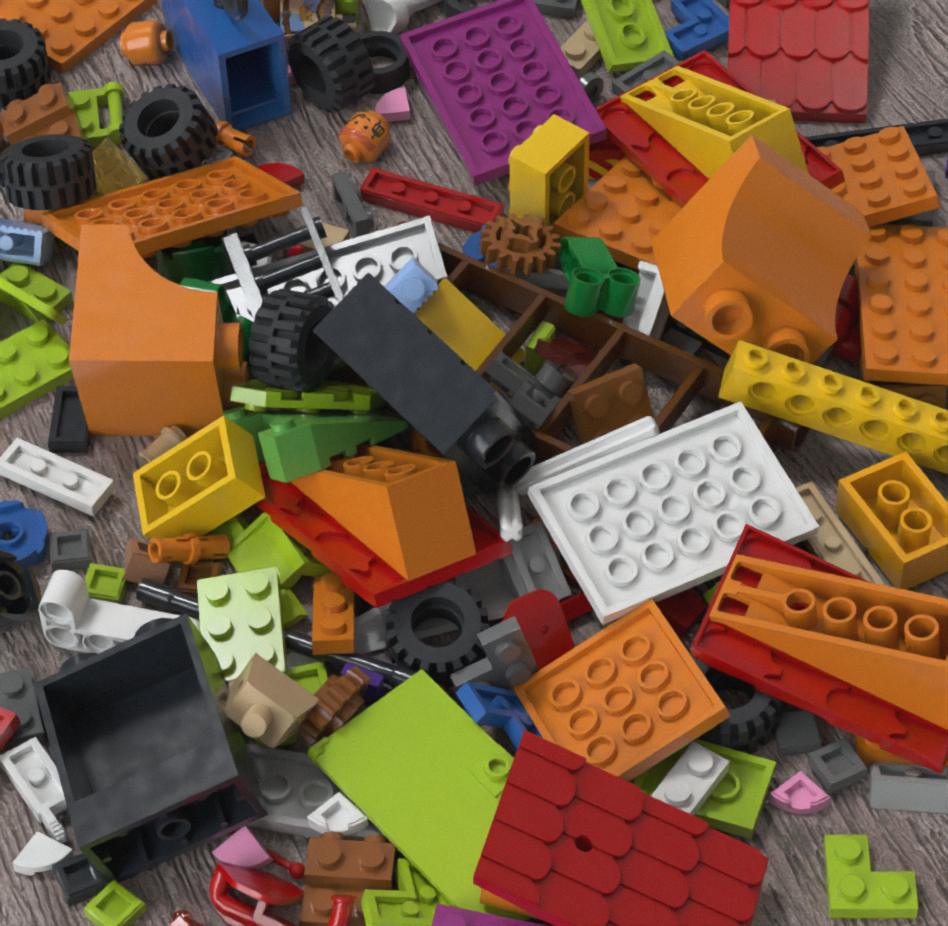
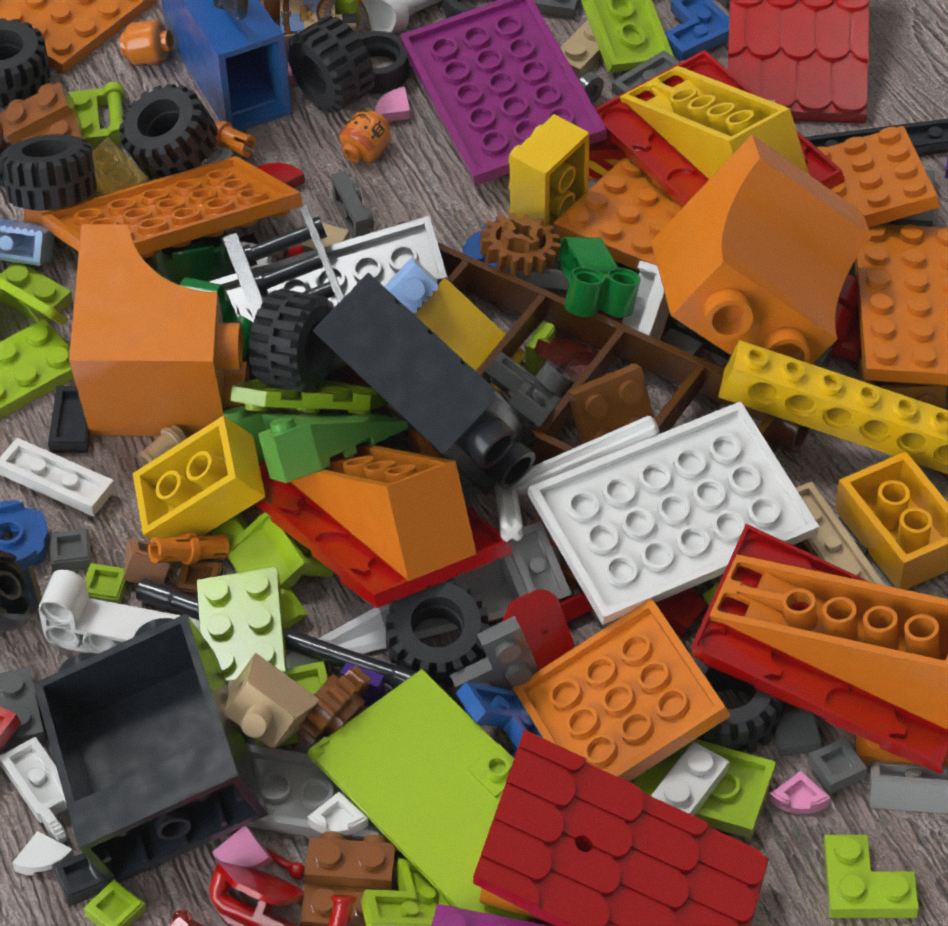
orange plate [312,572,355,655] -> none
red tile [360,167,505,233] -> none

